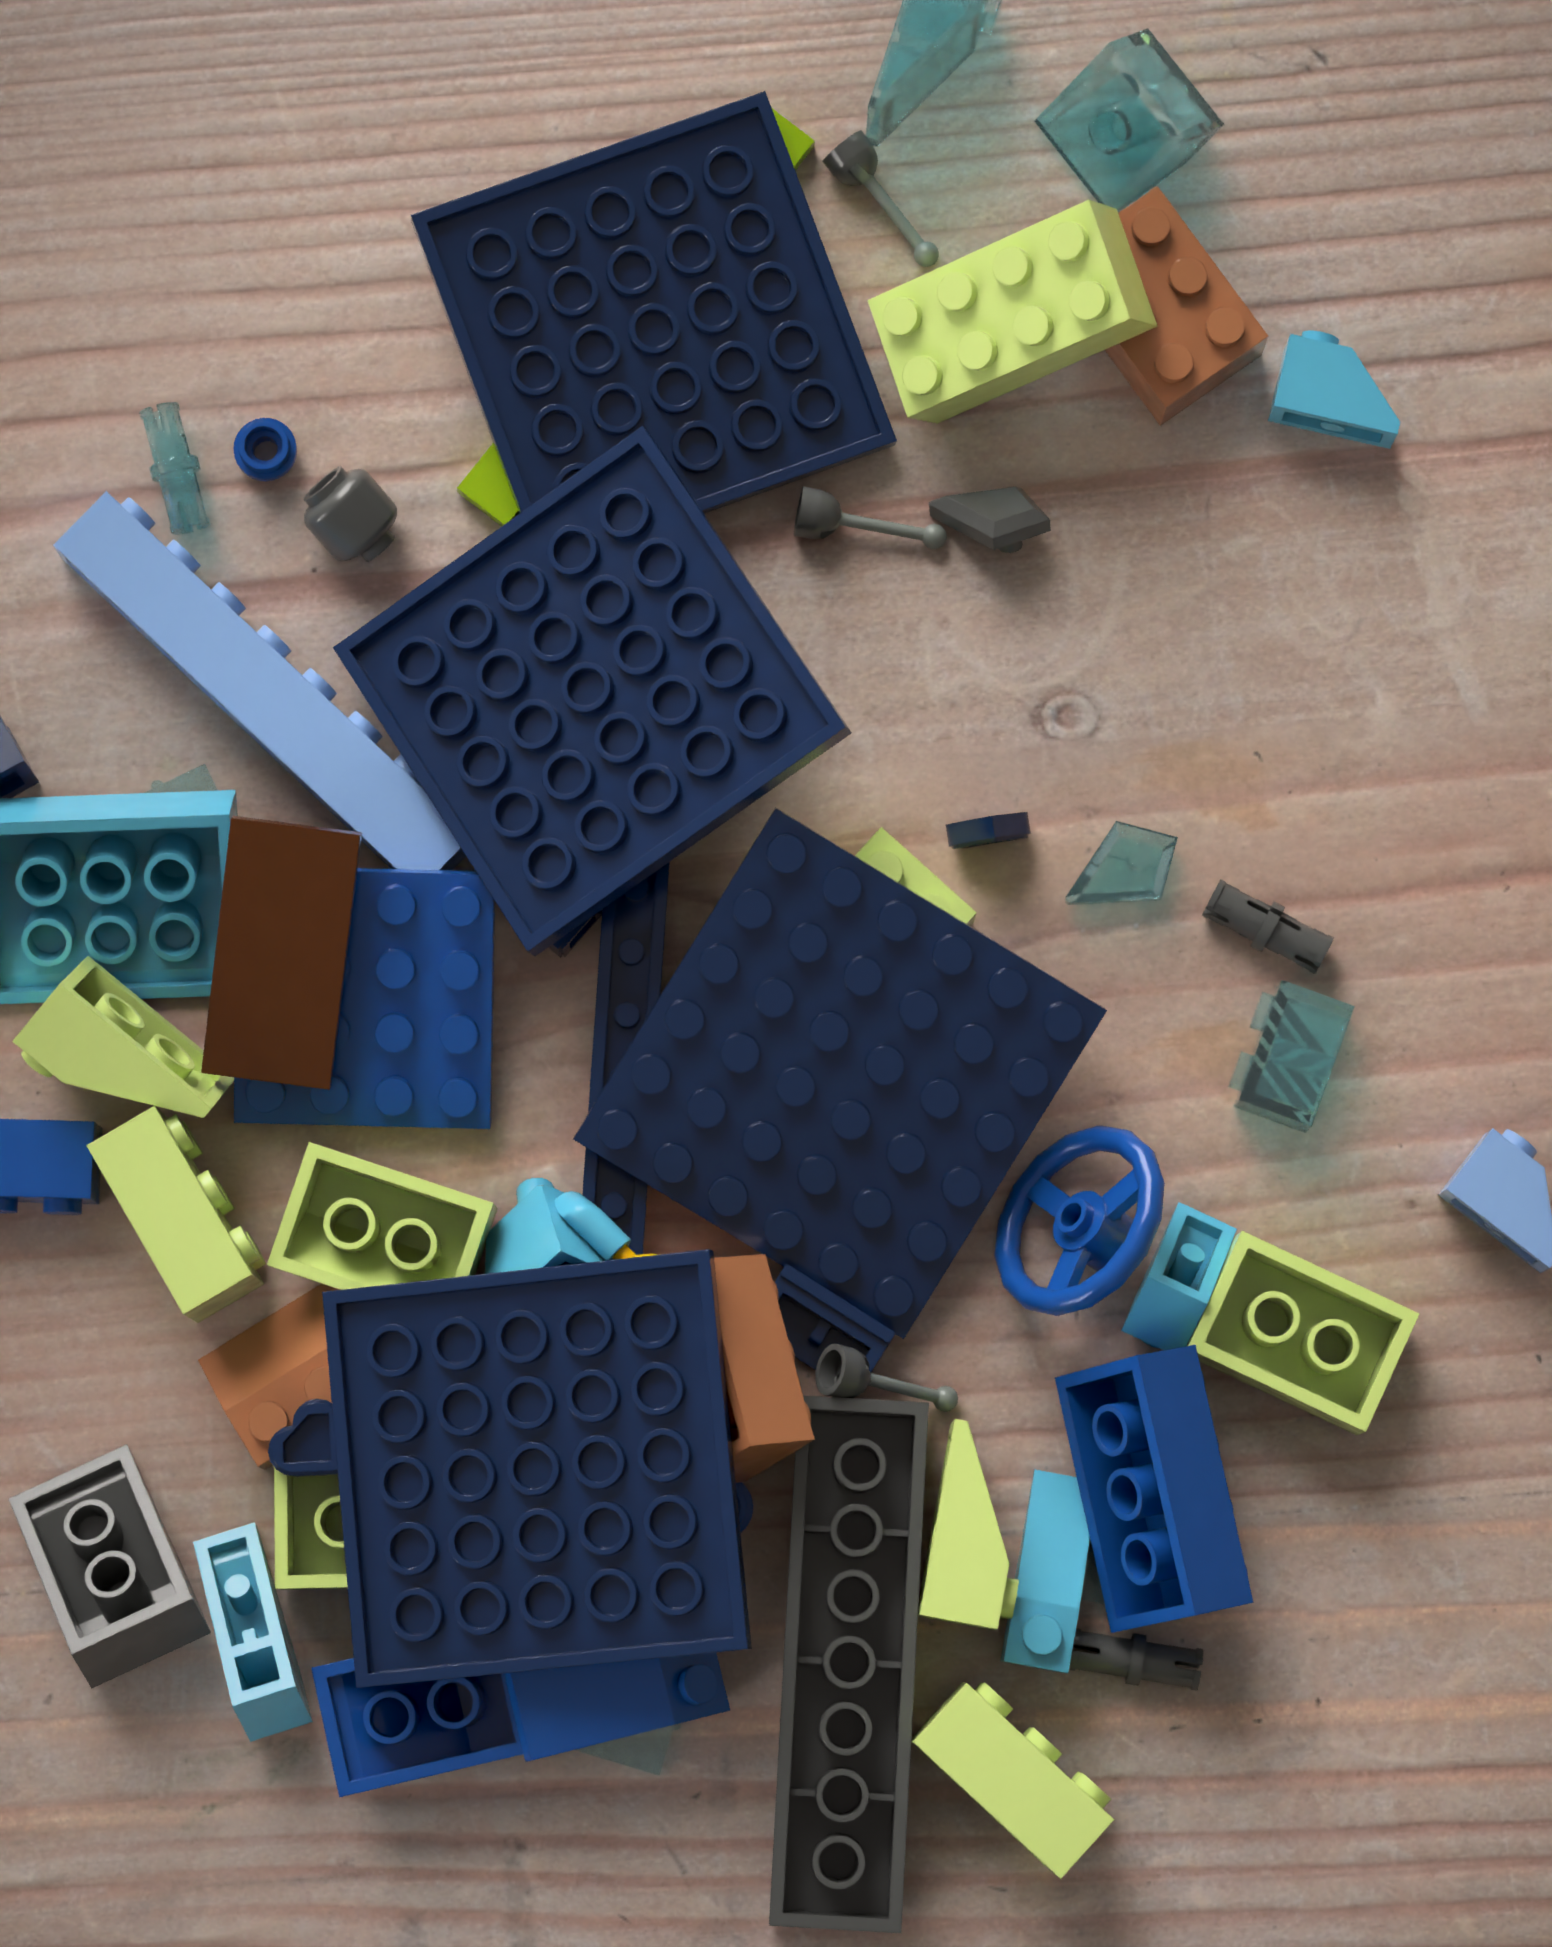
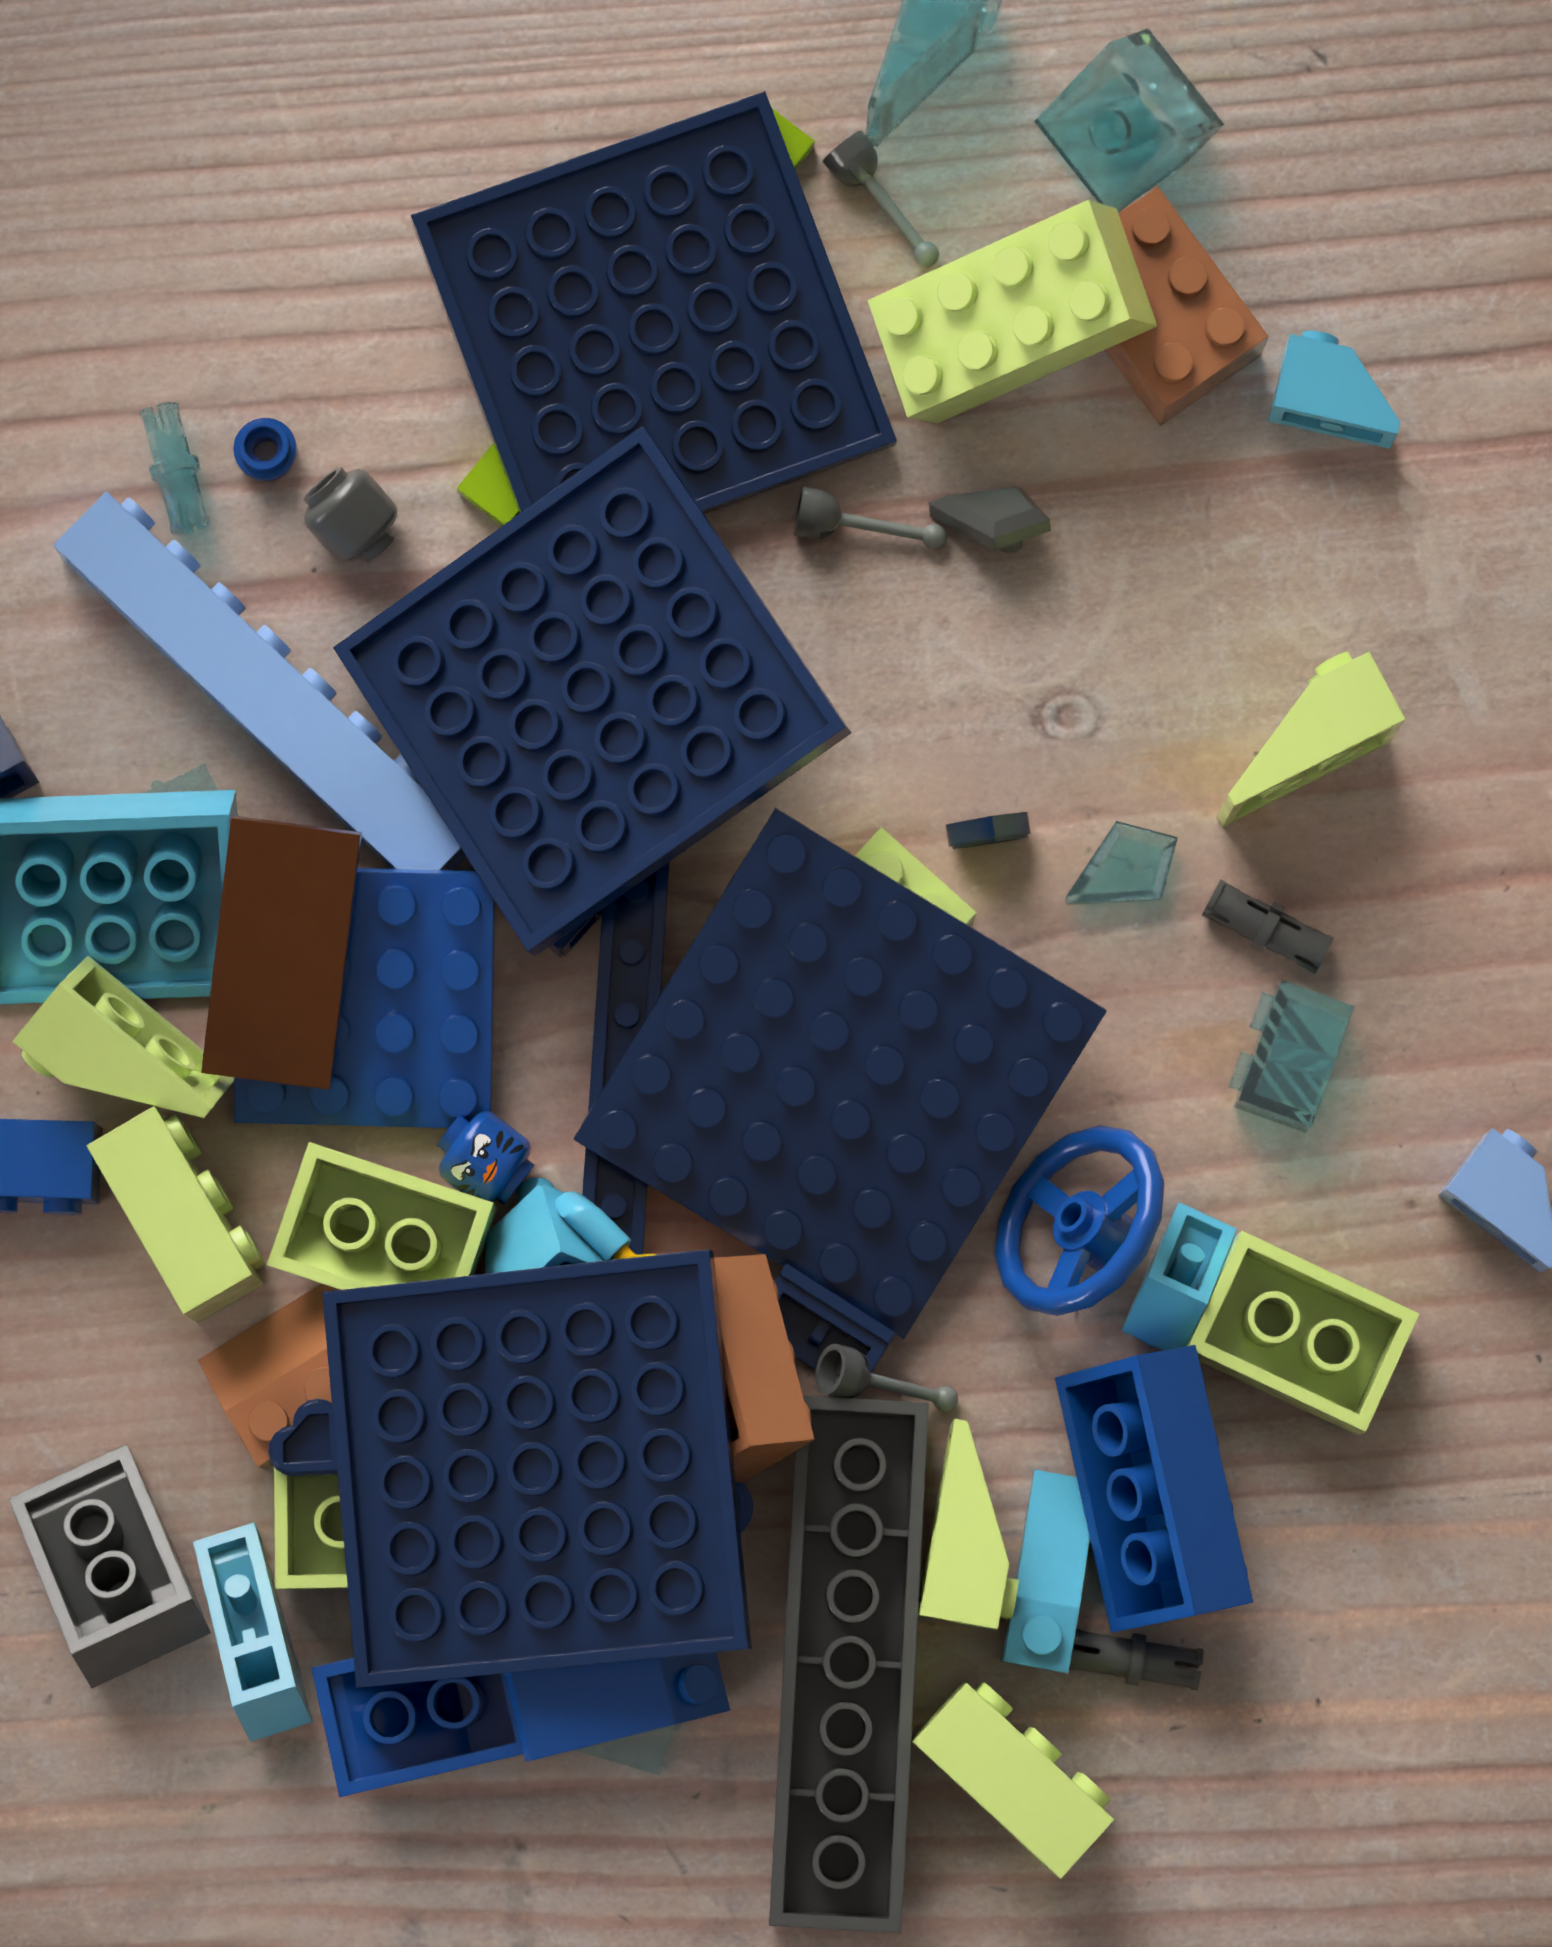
none -> blue head [436,1111,535,1205]
none -> yellowish green slope [1217,651,1405,827]

